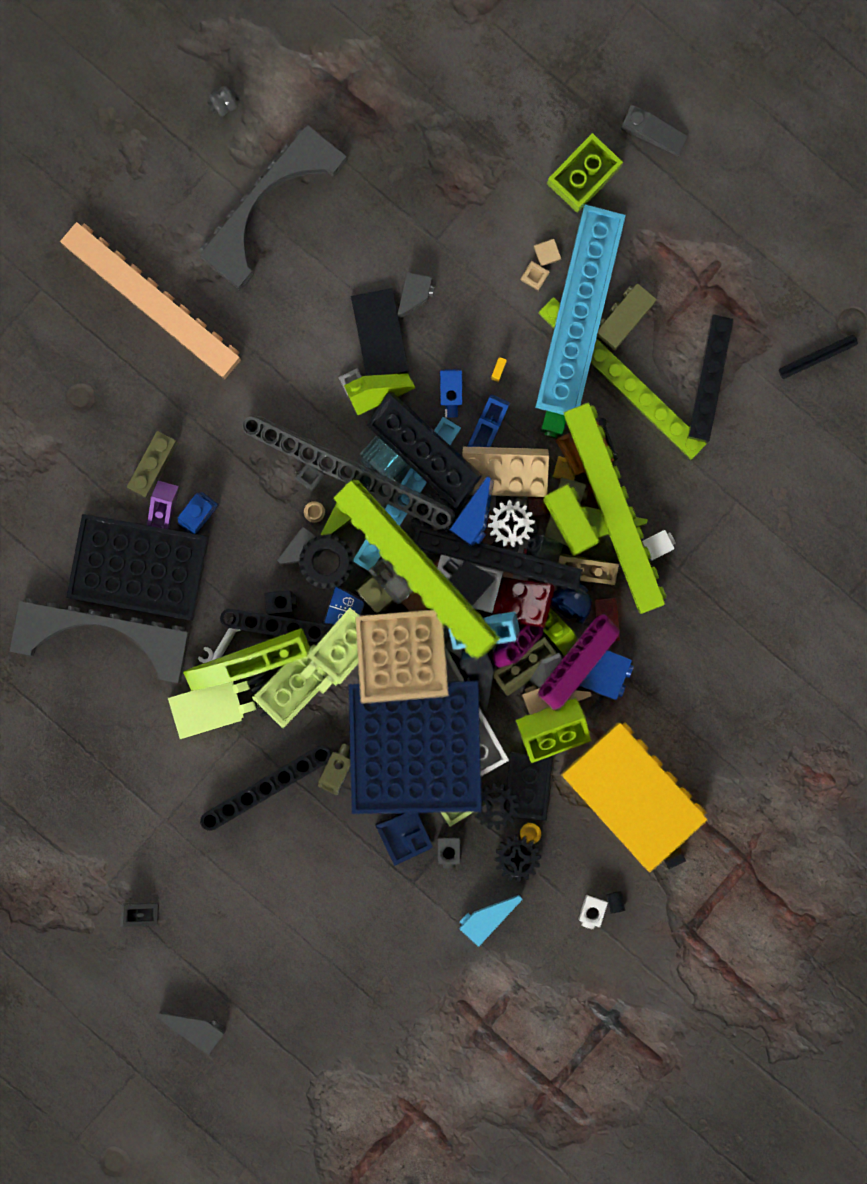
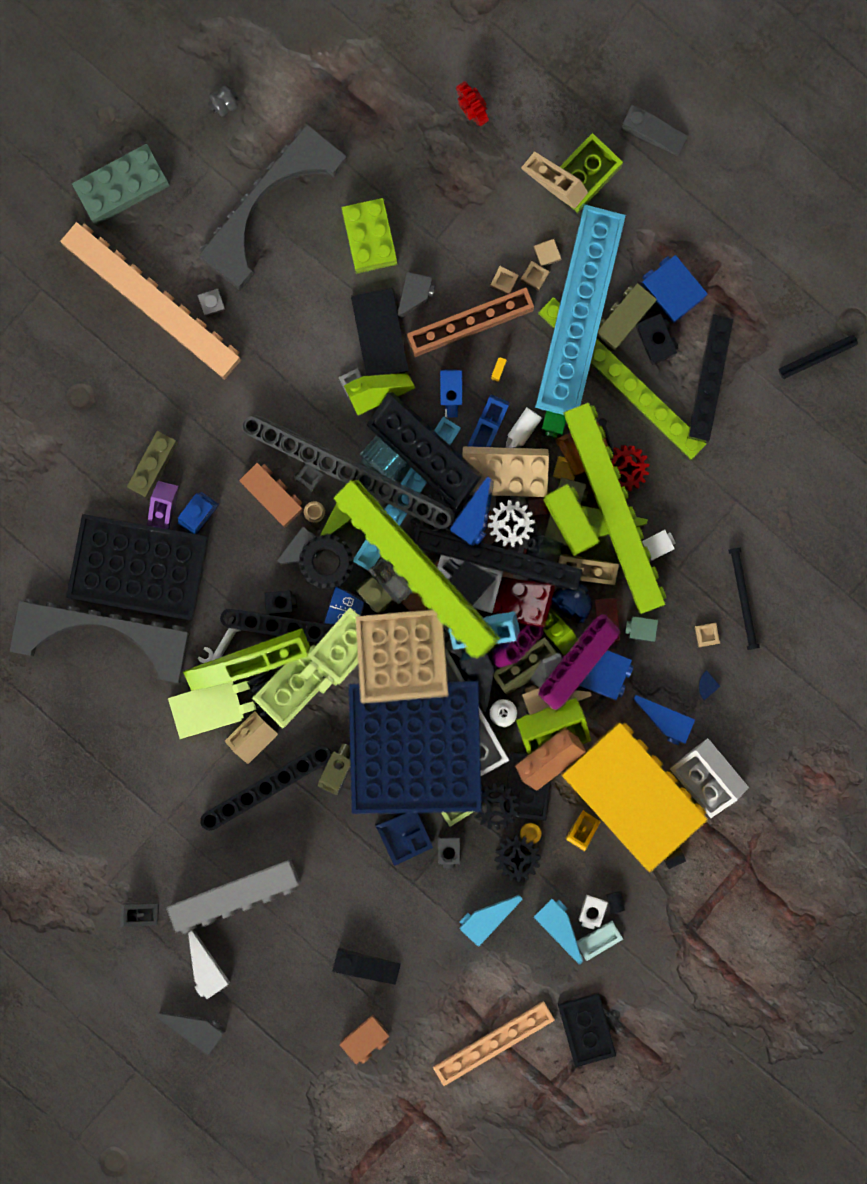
none -> sand green brick [72,143,169,226]
none -> light grey brick [167,859,300,934]
none -> white slope [188,930,230,999]
none -> light grey plate [198,289,225,316]
none -> tan panel [225,711,278,764]
none -> nougat brick [239,463,303,527]
none -> black slope [332,948,401,985]
none -> nougat brick [339,1014,390,1064]
none -> lime brick [342,198,397,273]
none -> nougat brick [407,287,534,357]
none -> light nougat tile [433,1001,555,1086]
none -> red gear [456,81,489,126]
none -> white head [489,699,517,727]
none -> tan plate [490,266,519,295]
none -> white wheel [506,407,542,448]
none -> nougat brick [516,728,587,790]
none -> tan slope [521,151,588,209]
none -> medium azure slope [534,899,583,965]
none -> black tile [557,993,617,1068]
none -> yellow slope [565,810,601,851]
none -> light aqua tile [577,920,623,961]
none -> red gear [610,445,650,491]
none -> sand green brick [625,617,658,642]
none -> blue slope [633,695,695,746]
none -> black brick [636,314,679,365]
none -> blue brick [641,255,708,324]
none -> white slope [670,738,749,818]
none -> tan tile [695,623,720,647]
none -> dark blue tile [699,670,720,700]
none -> black bar [728,547,760,650]

